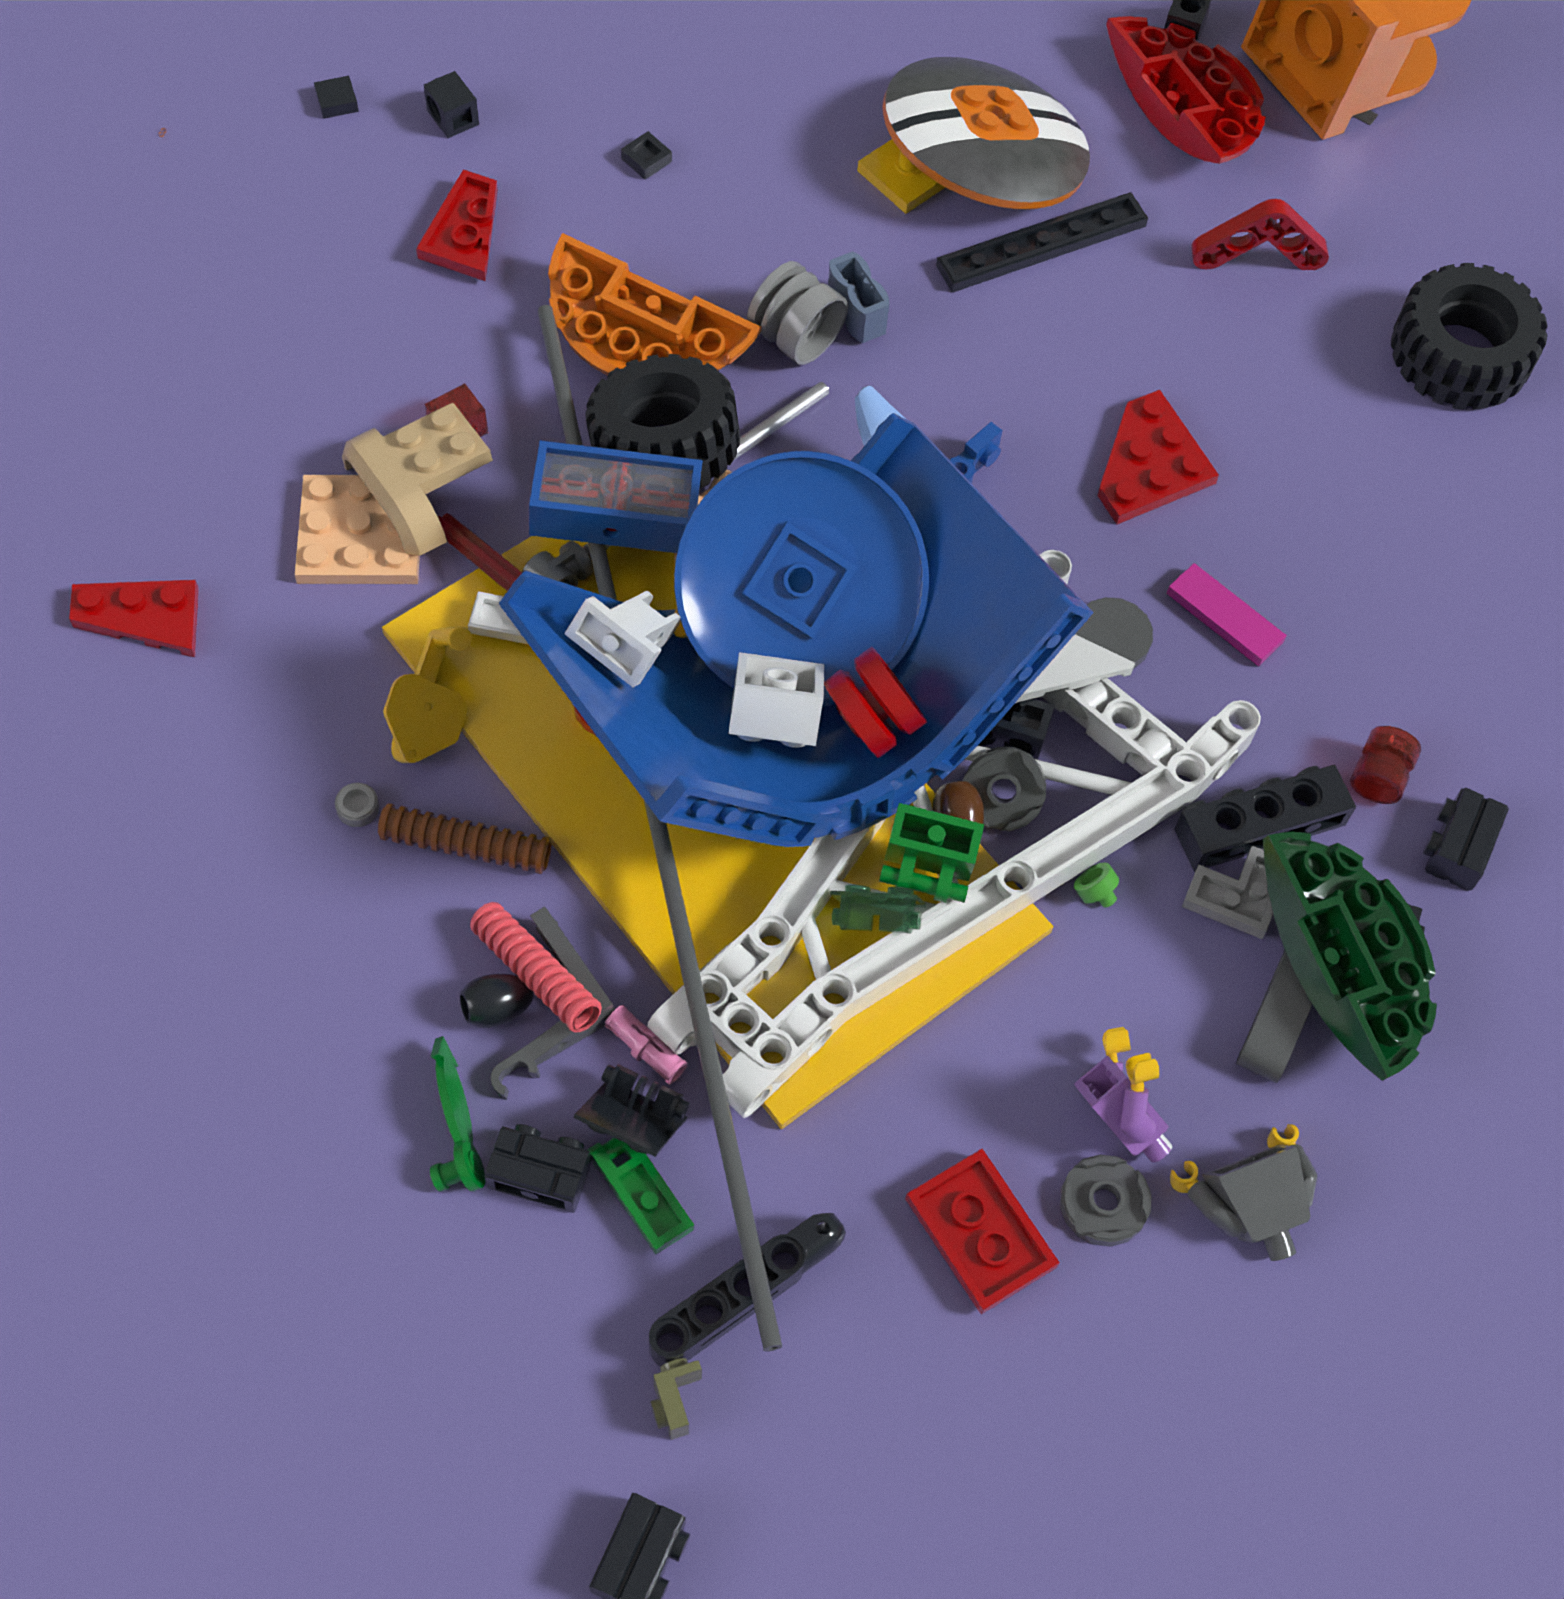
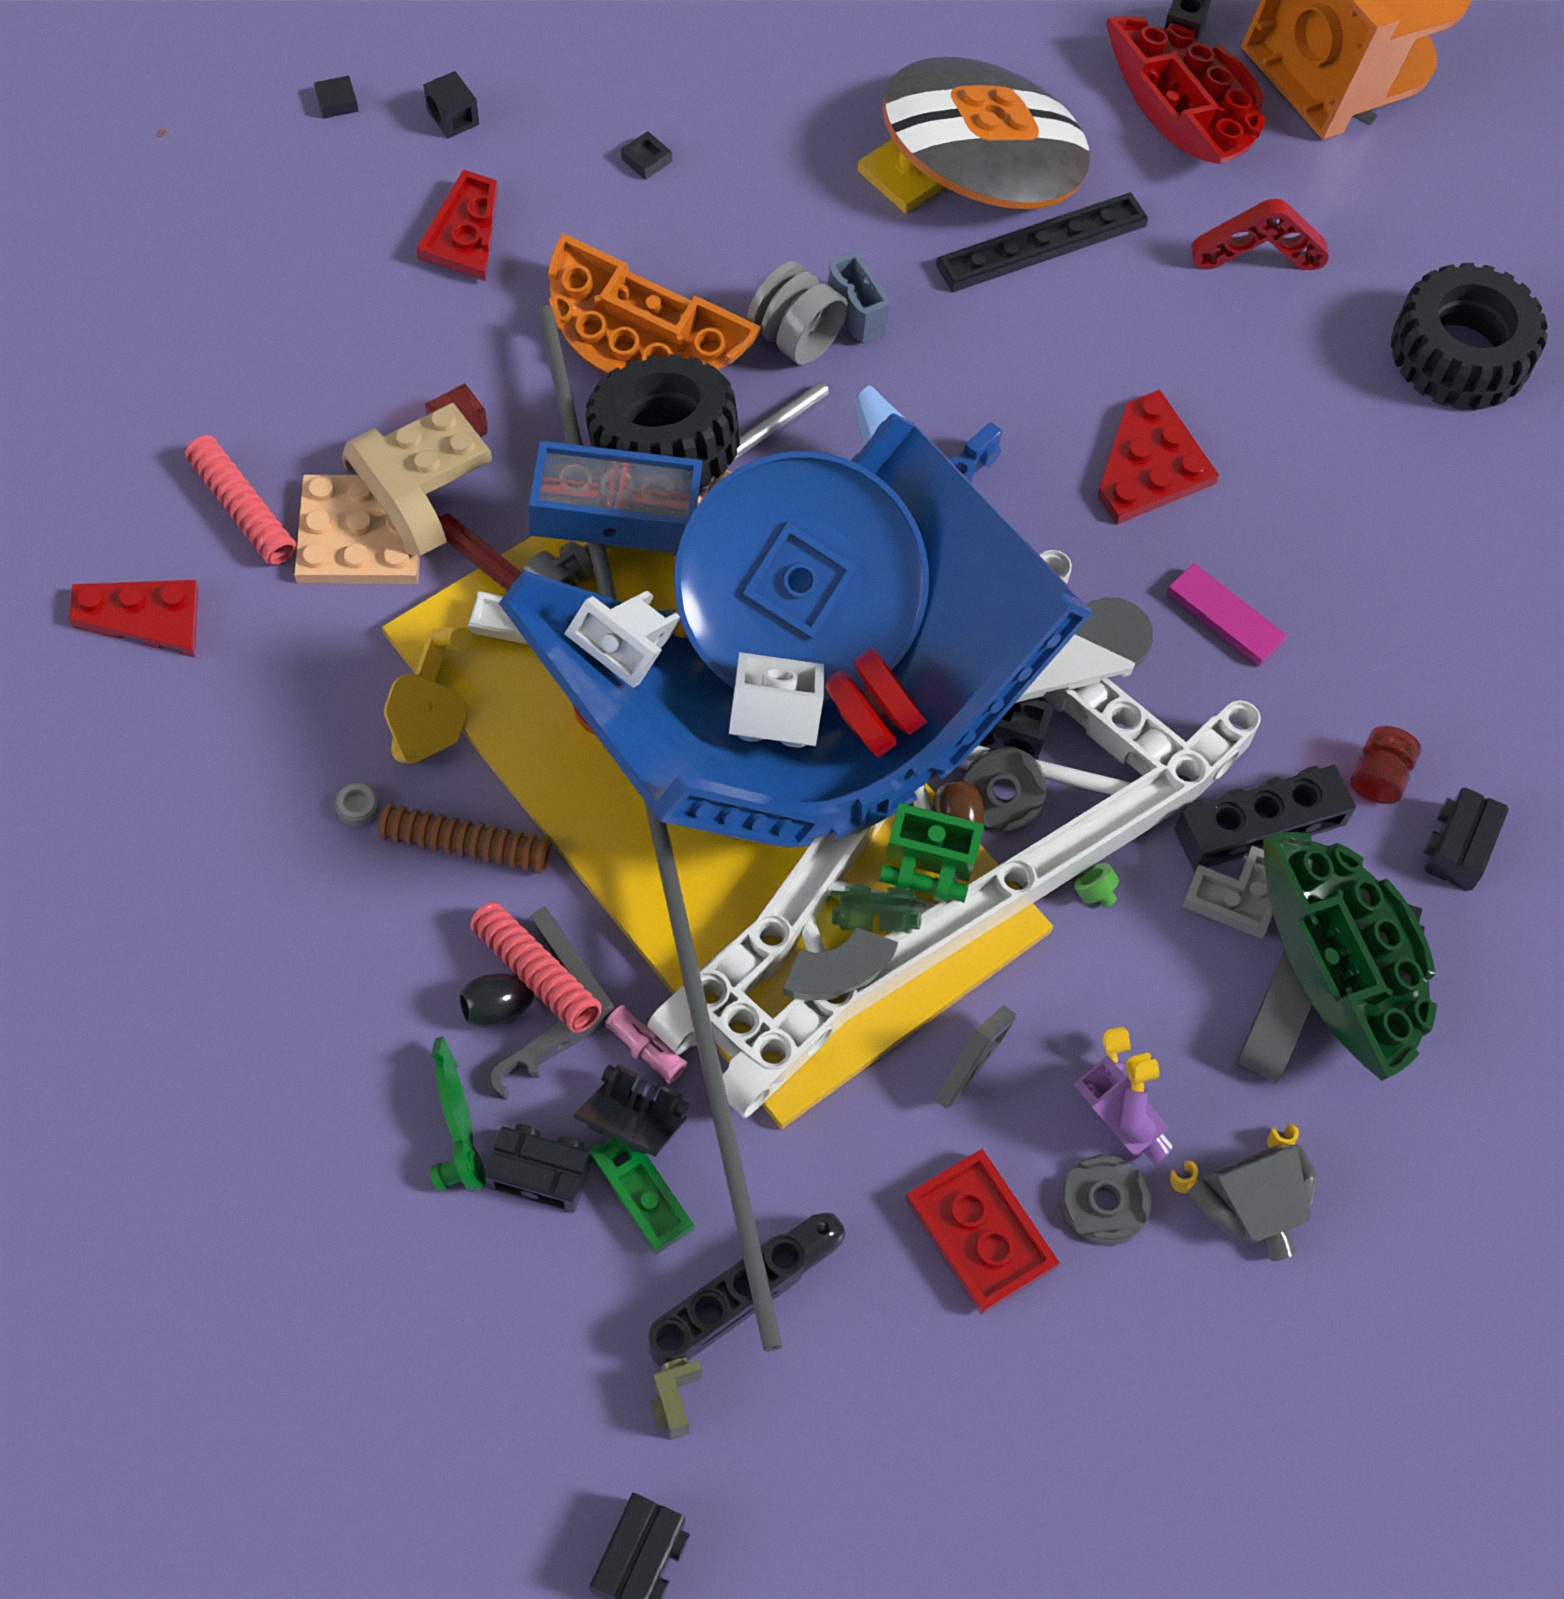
none -> coral piece [184,435,296,566]
none -> dark grey tile [783,927,898,1000]
none -> dark grey tile [933,1005,1017,1109]

